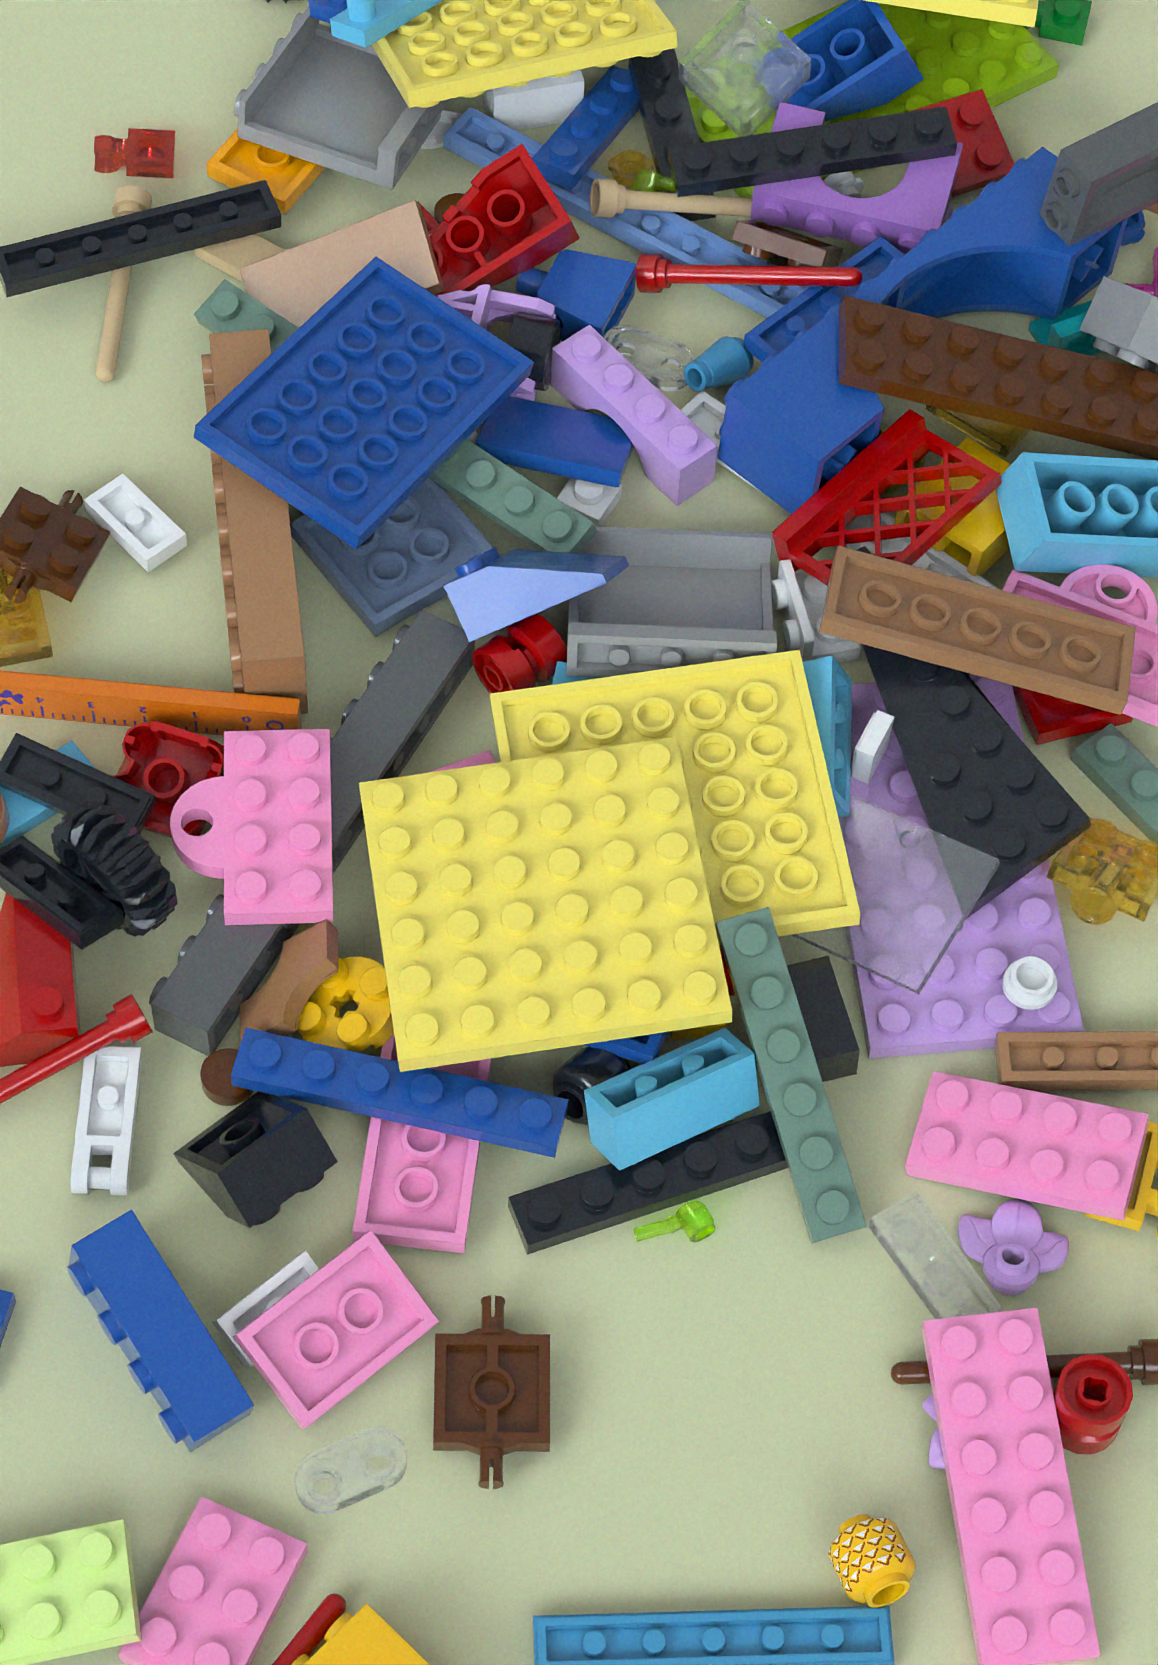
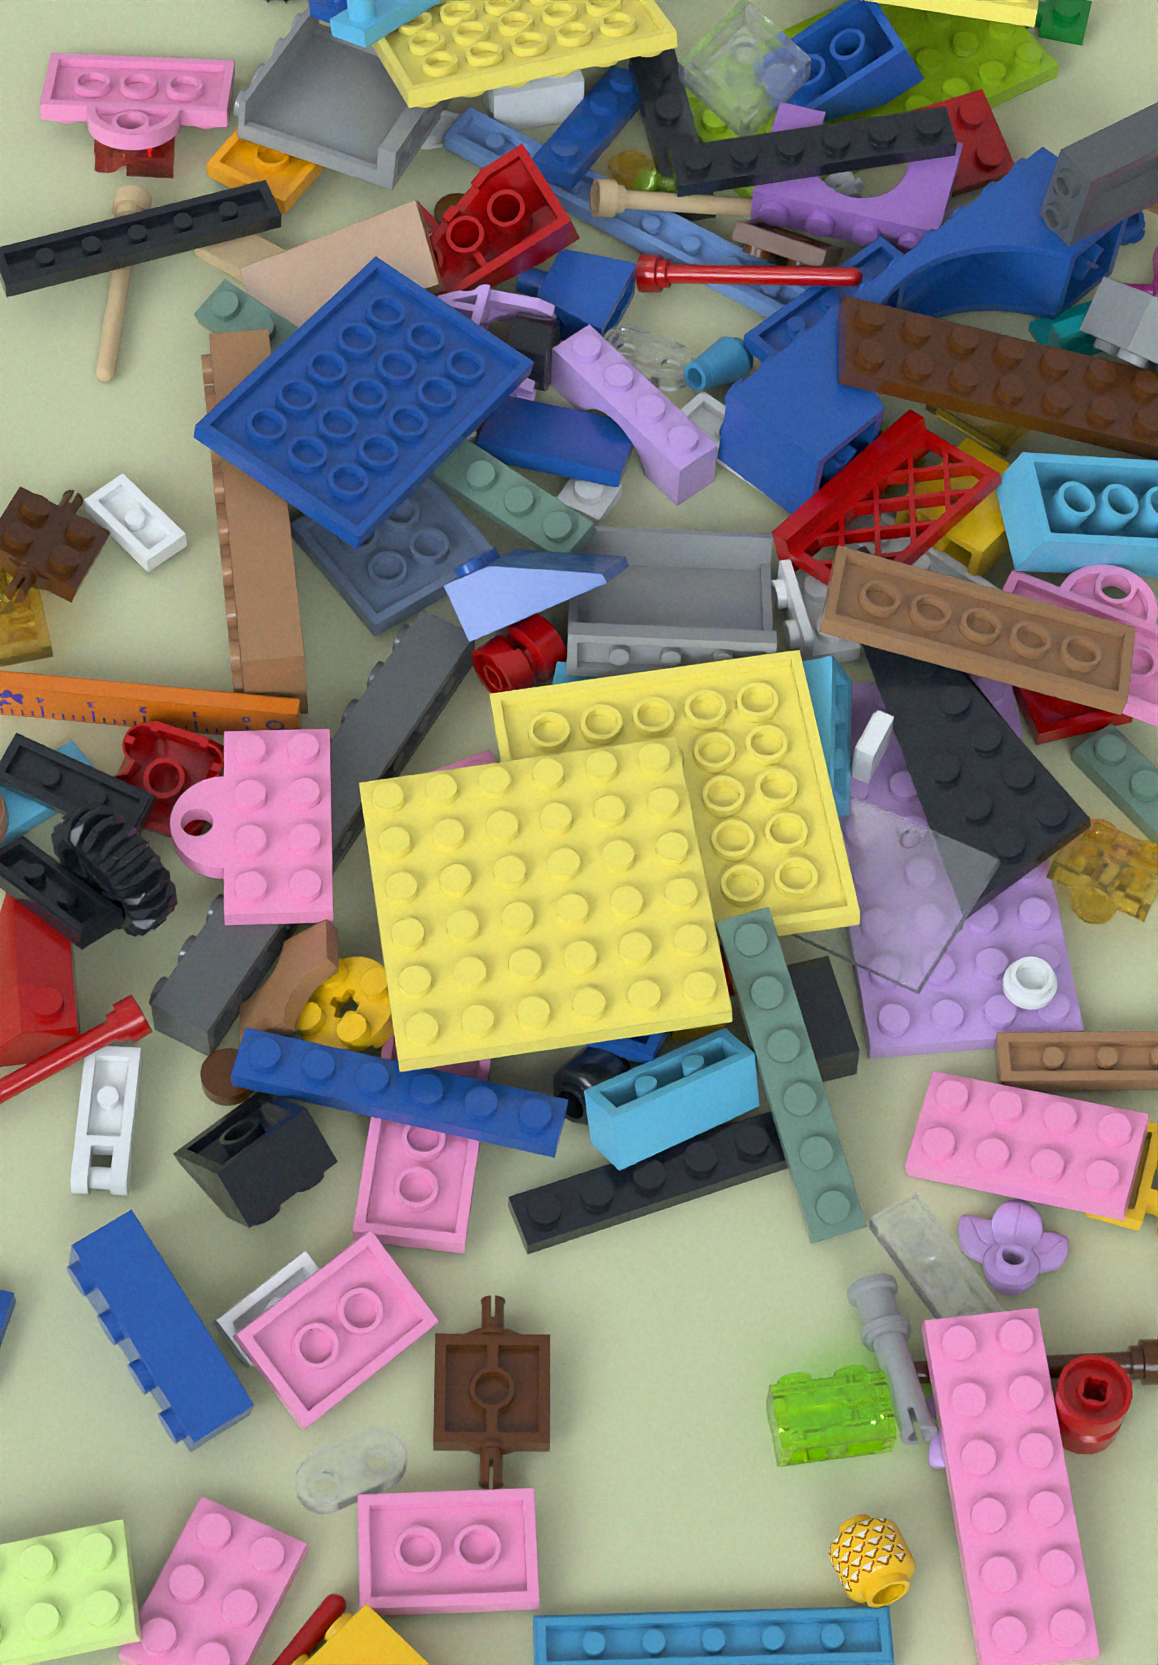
clear neon green hand [633,1200,715,1242] -> none
none -> bright pink plate [40,53,235,150]
none -> bright pink plate [357,1488,539,1616]
none -> clear neon green brick [766,1365,897,1467]
none -> light grey pin [847,1274,937,1445]

